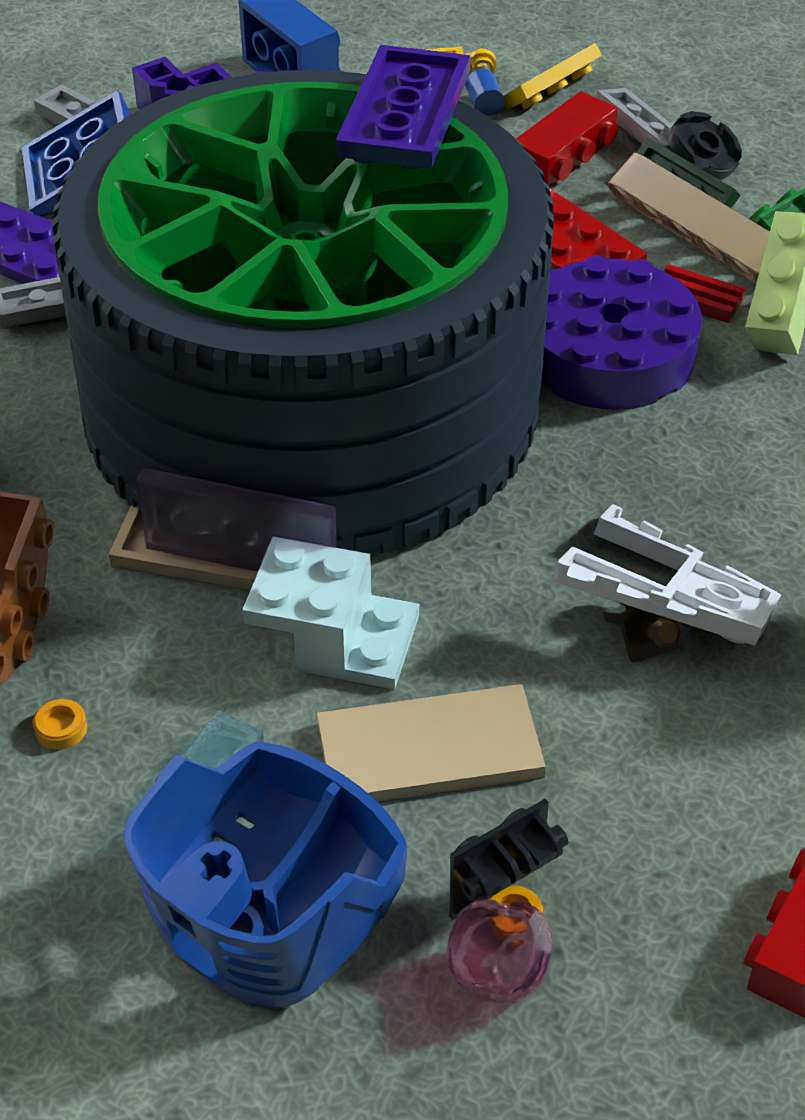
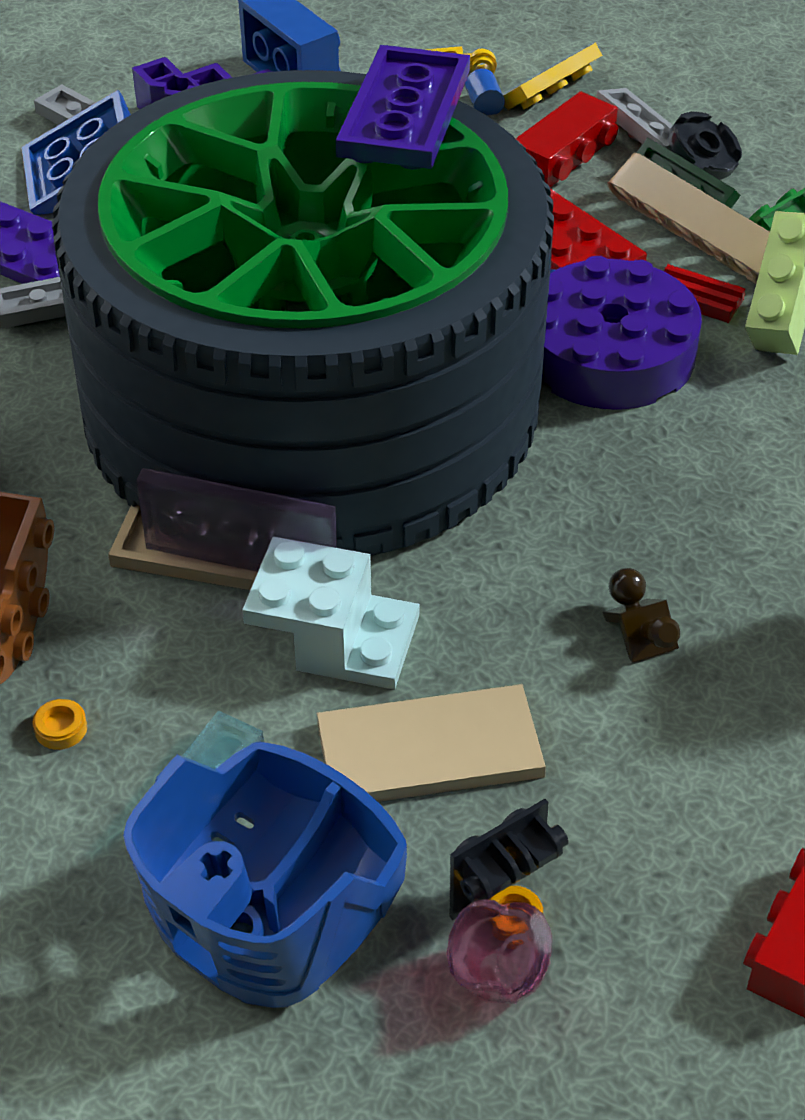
white wing [551,504,781,646] -> none

